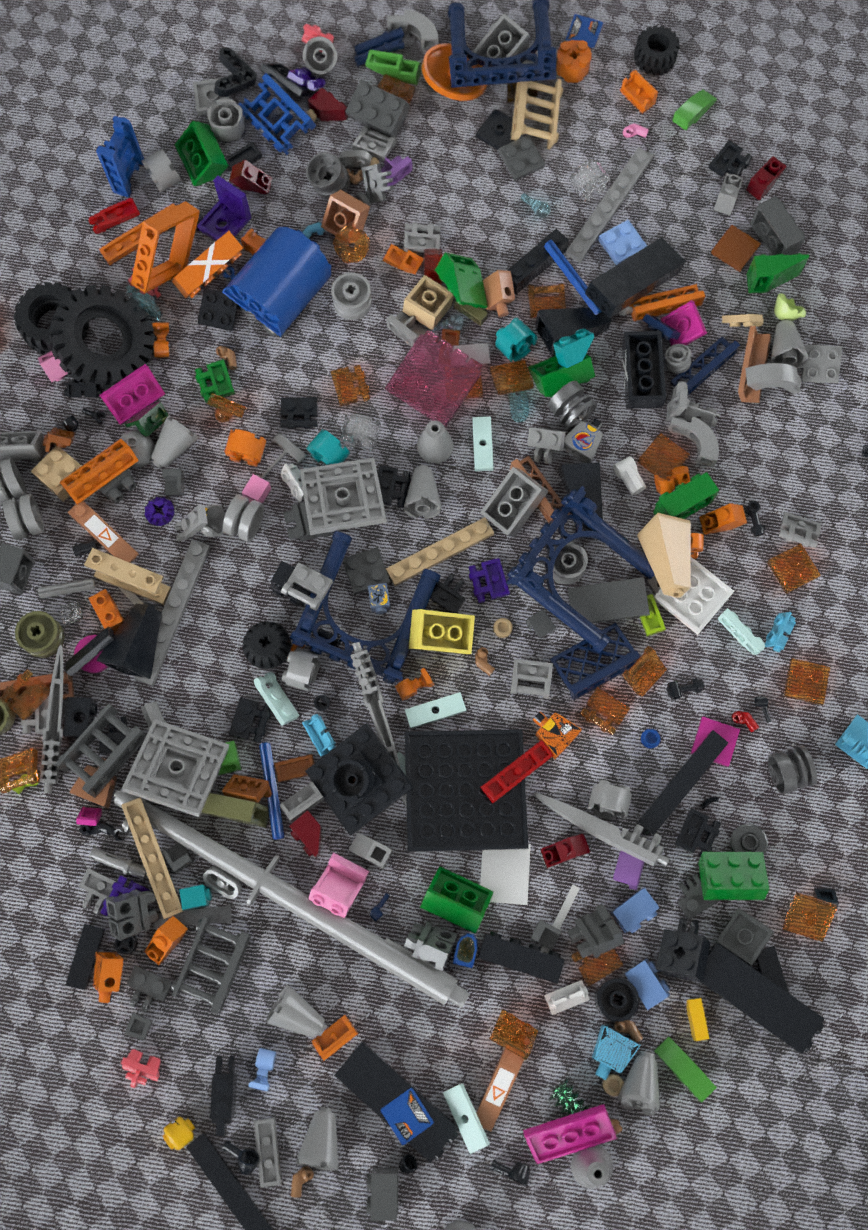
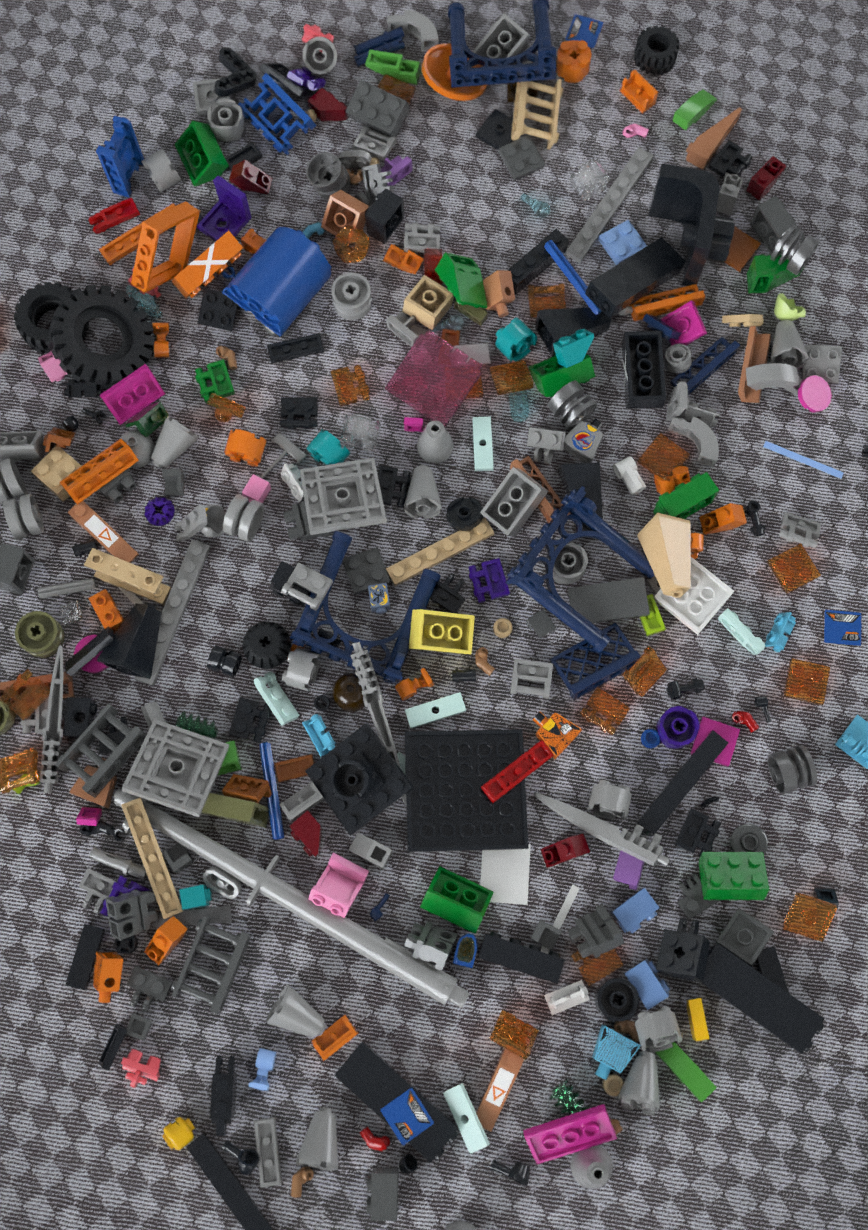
none -> black tile [99,1023,127,1071]
none -> clear green piece [175,711,218,739]
none -> black wheel [207,645,242,678]
none -> black tile [267,333,324,364]
none -> dark brown cylinder [332,673,365,713]
none -> red arm [359,1126,390,1151]
none -> black brick [365,188,404,244]
none -> dark pink tile [404,417,423,432]
none -> black plate [446,497,483,531]
none -> black pin [452,668,476,683]
none -> light grey brick [635,1007,682,1052]
none -> black piece [648,163,735,286]
none -> dark purple brick [656,706,700,749]
none -> nougat slope [686,107,742,170]
none -> light blue sticker [763,441,844,479]
none -> flat silver wheel [770,225,820,276]
none -> tile [797,375,832,413]
none -> blue sticker [824,610,861,646]

